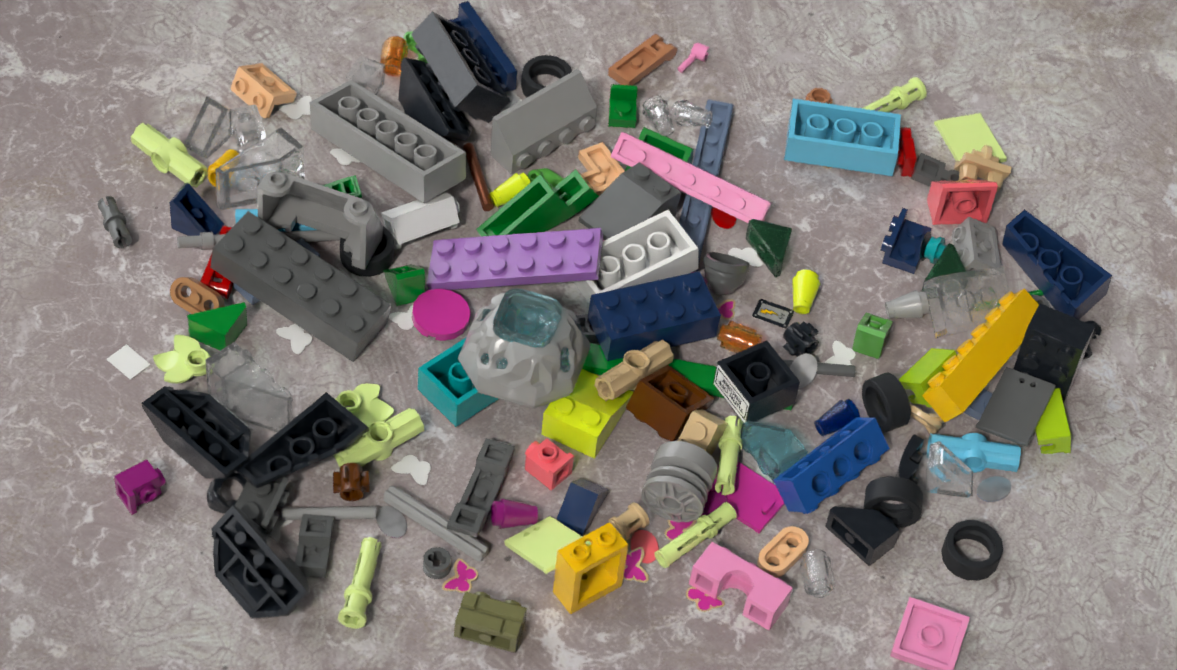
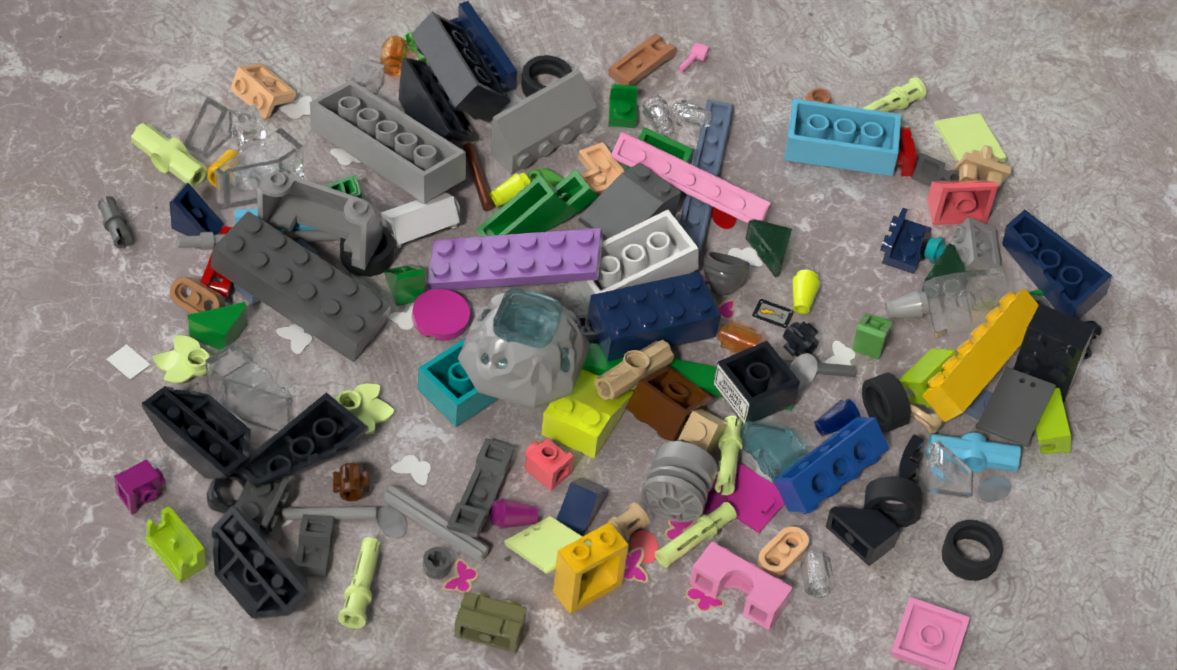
yellowish green piece [334,408,424,468] -> none
none -> lime hinge [144,506,206,583]

